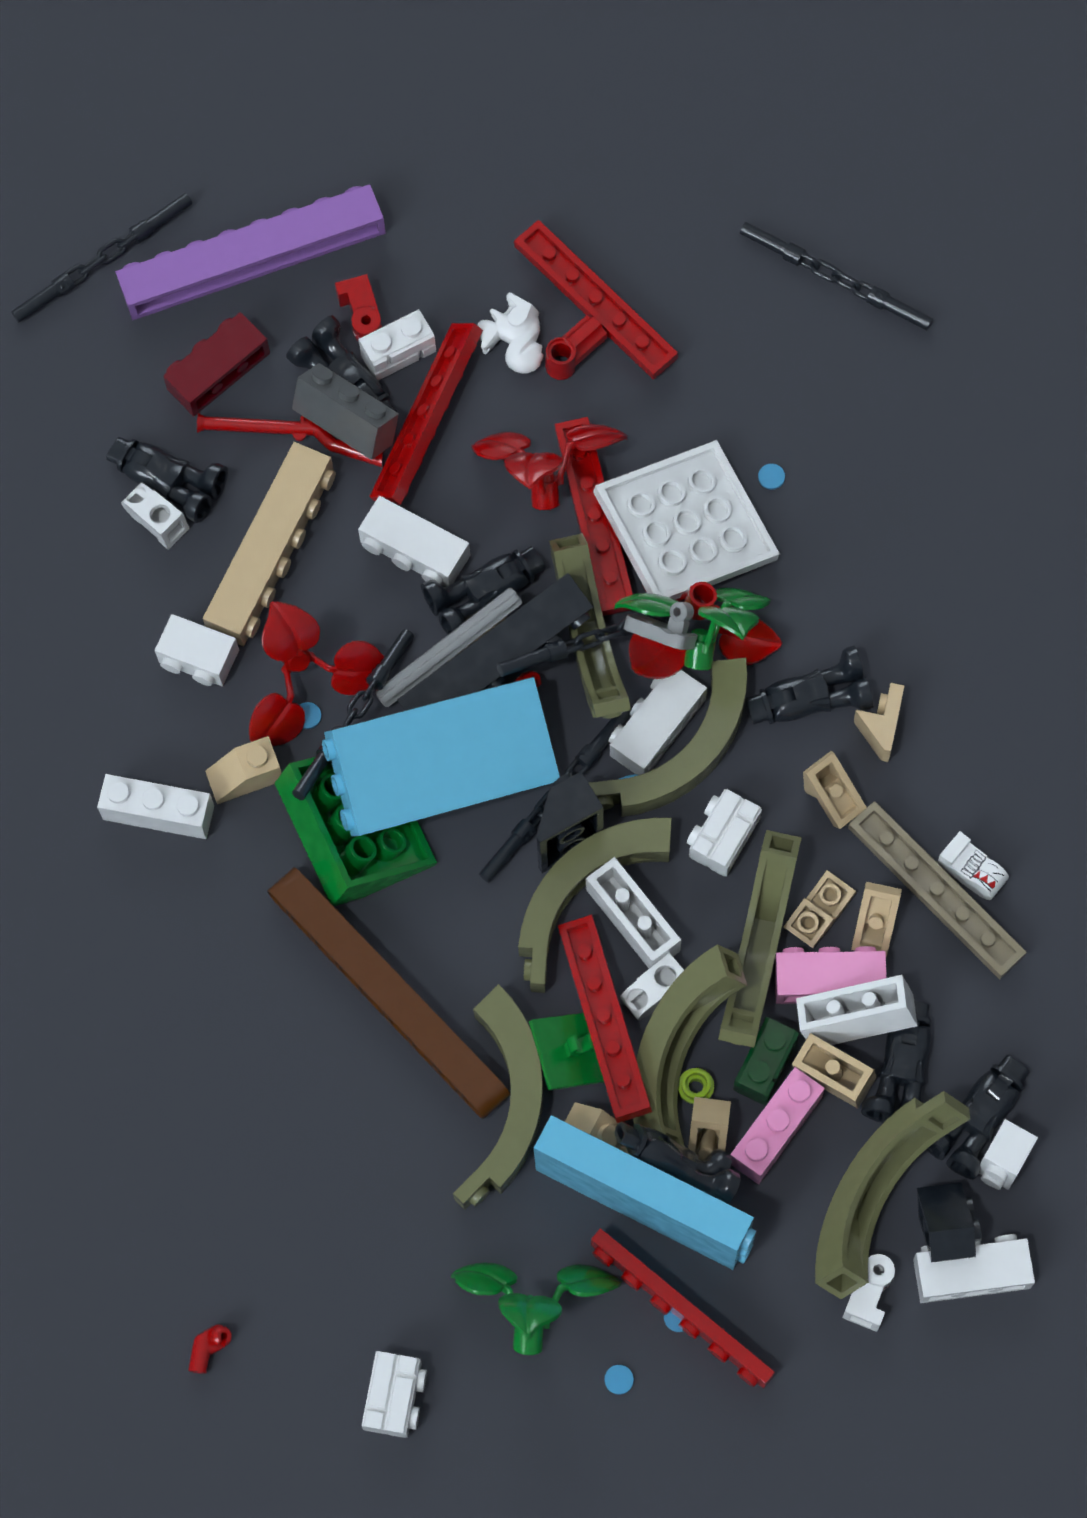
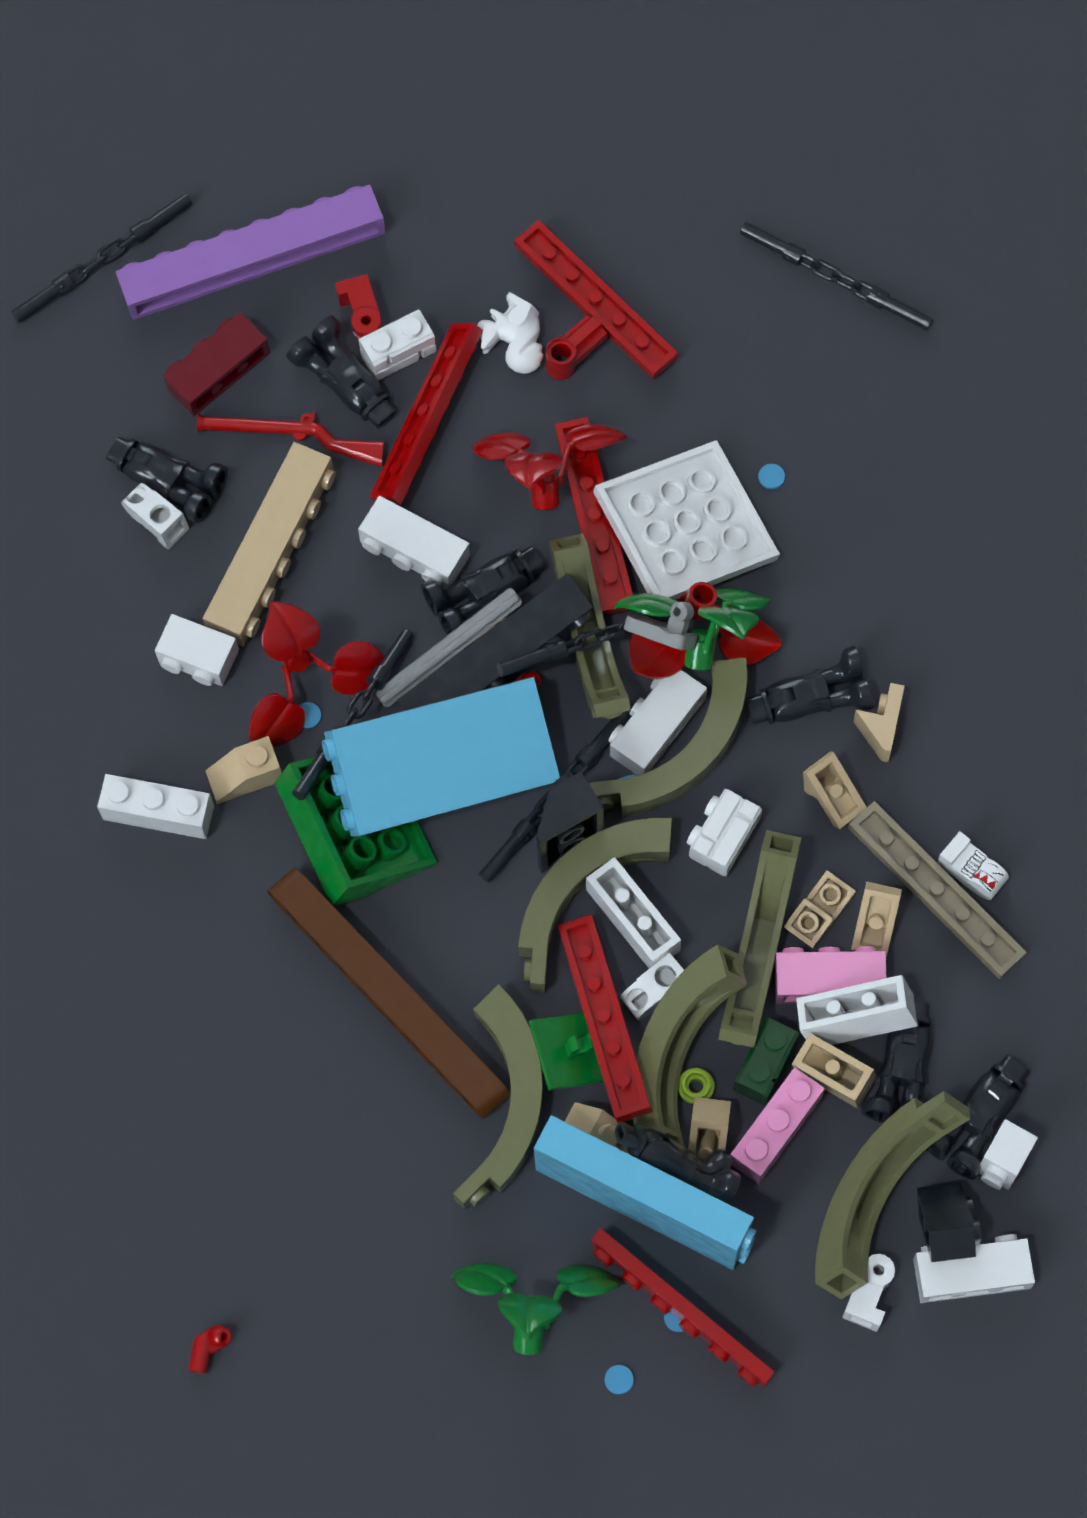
dark grey brick [292,363,399,460] -> none
white brick [362,1351,427,1438] -> none

